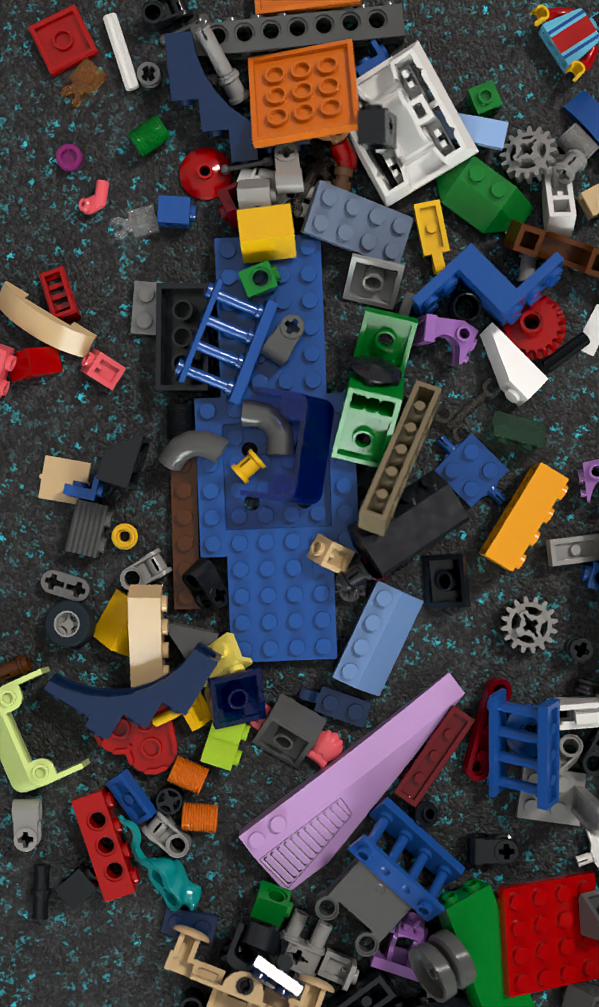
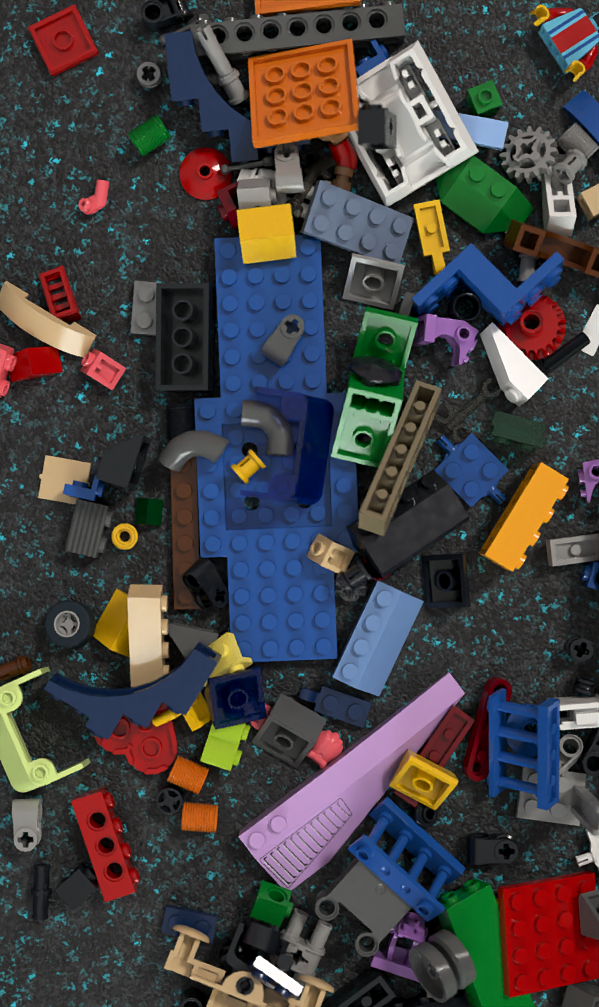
flat silver beam [41,569,91,602] -> none
magenta tile [56,144,83,172] -> none
clear orange plate [61,57,108,108] -> none
white axle [103,13,139,91] -> none
blue plate [105,769,158,826] -> none
clear plate [110,205,160,239] -> none
teal animal [117,814,201,911] -> none
light grey piece [120,548,172,590] -> none
light grey piece [141,809,192,858] -> none
blue brick [157,195,197,229] -> none
blue fence [174,279,278,405] -> none
green brick [238,260,281,301] -> none
light grey bracket [317,947,360,991] -> none
light grey gear [499,596,558,653] -> none
none -> dark green slope [135,498,163,526]
none -> yellow slope [389,749,458,811]

